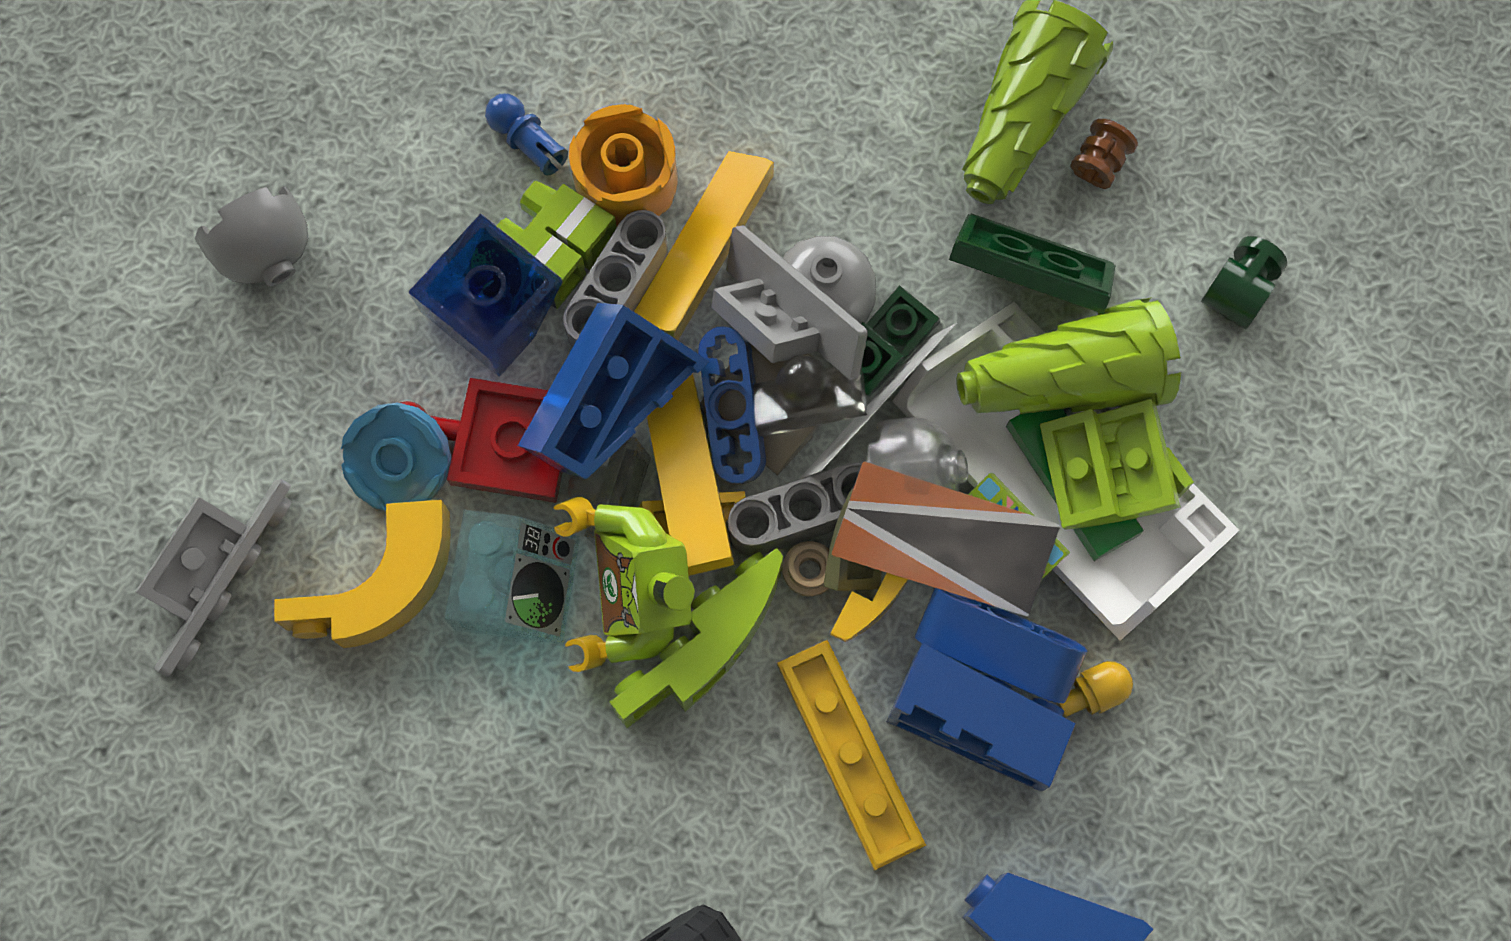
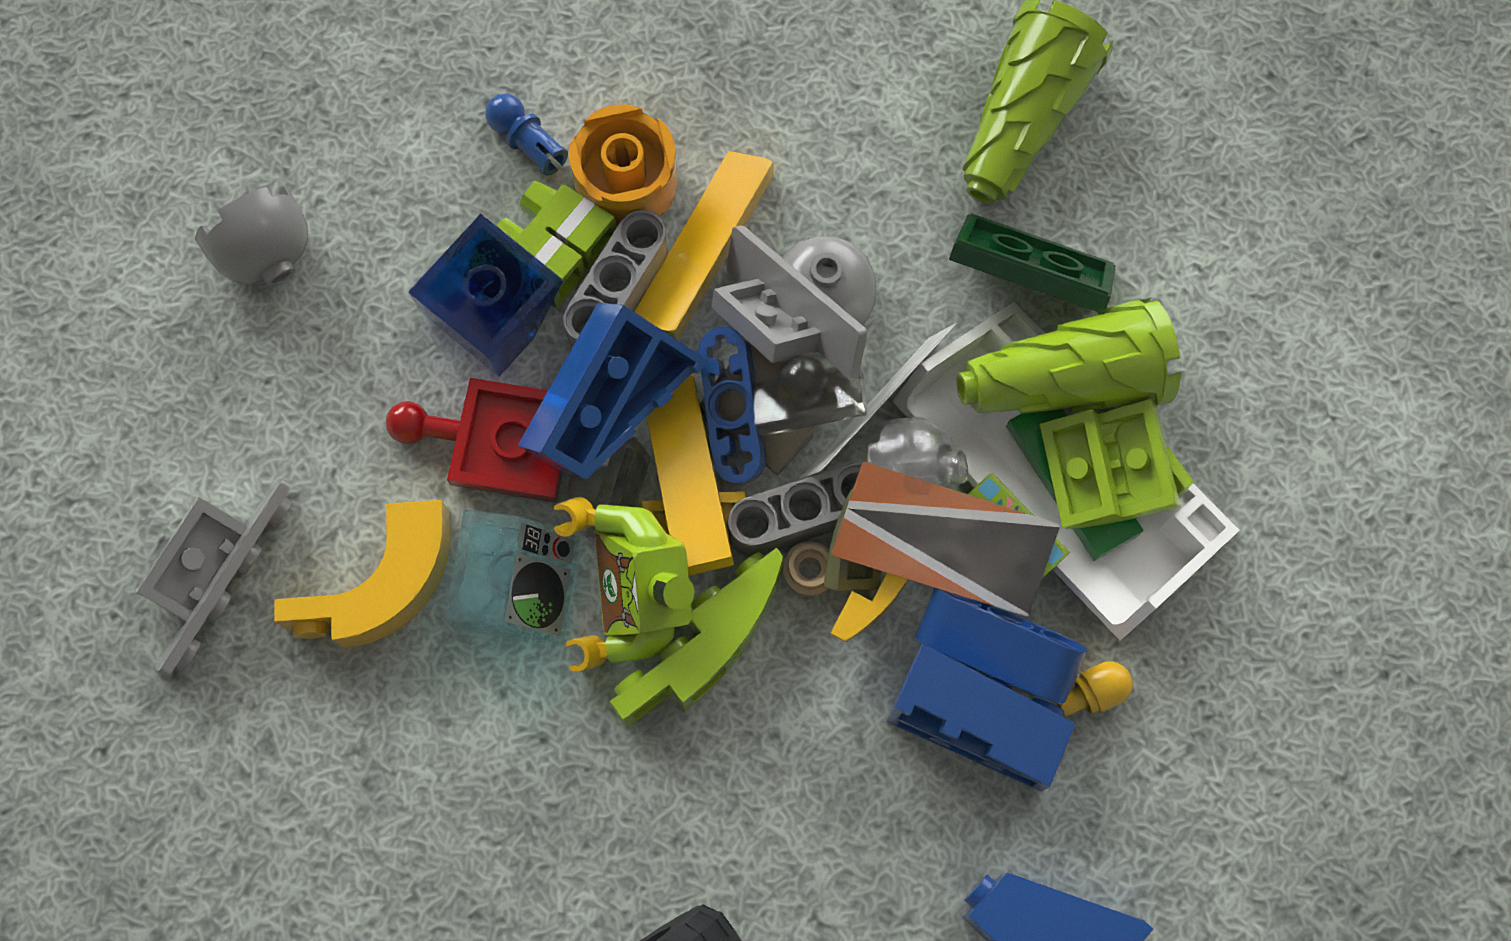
dark azure tile [341,402,452,511] -> none
yellow tile [777,639,926,871] -> none
dark green slope [828,285,941,397] -> none
dark orange bush [1070,118,1138,189] -> none
dark green piece [1200,236,1287,329] -> none

